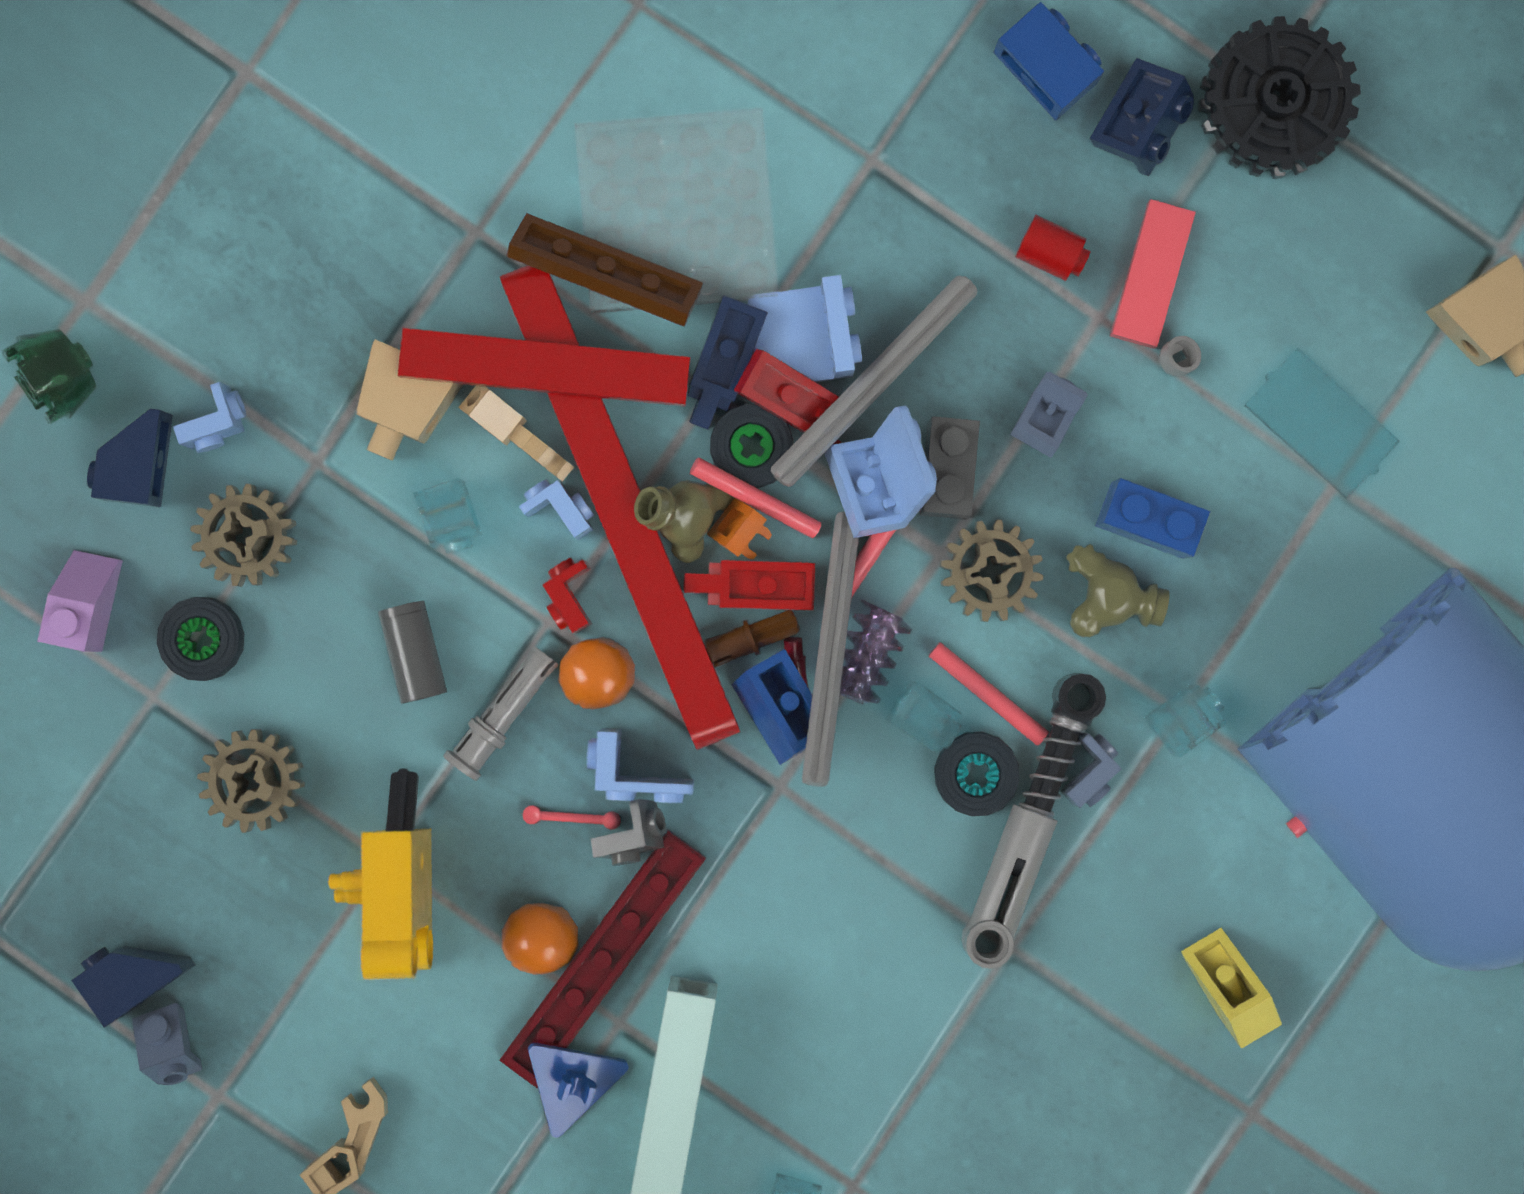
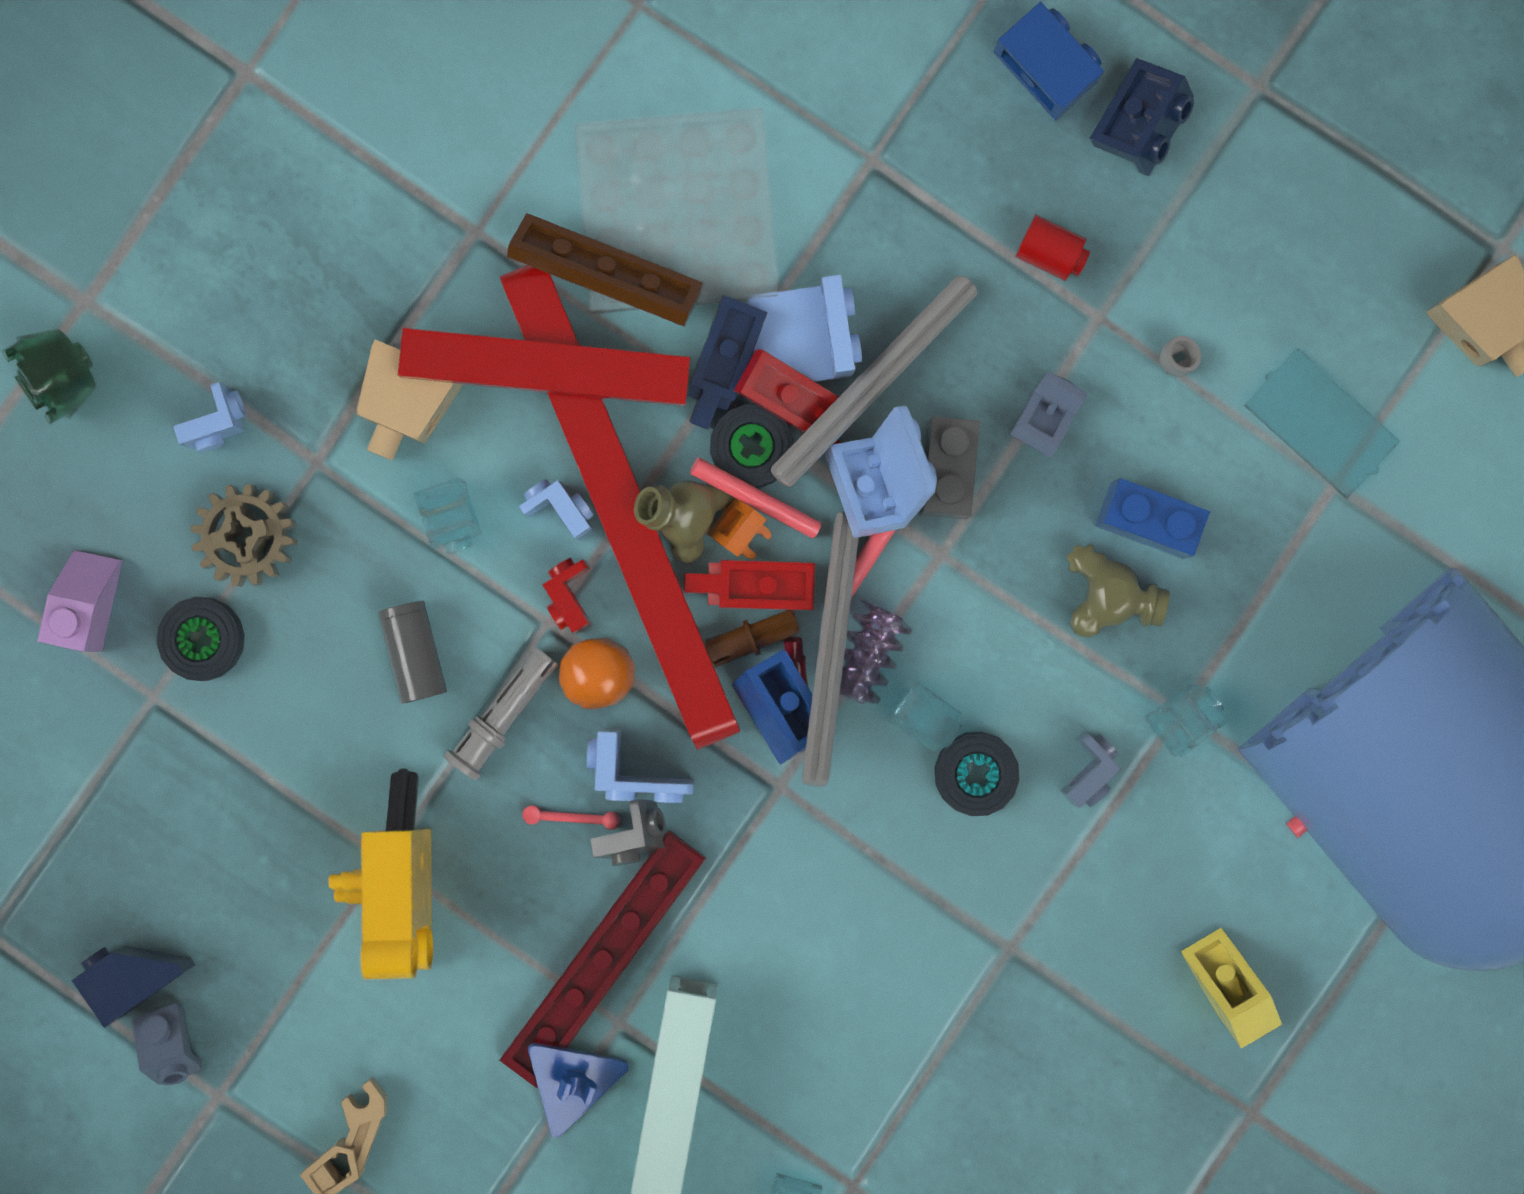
dark blue slope [87,408,173,507] -> none
dark tan gear [197,729,305,833] -> none
tan piece [458,386,574,482] -> none
orange hair [501,902,579,975] -> none
coral bar [928,642,1049,746] -> none
dark tan gear [939,519,1044,622] -> none
piece [961,673,1106,969] -> none
coral tile [1110,199,1196,349] -> none
black piece [1198,16,1361,179] -> none

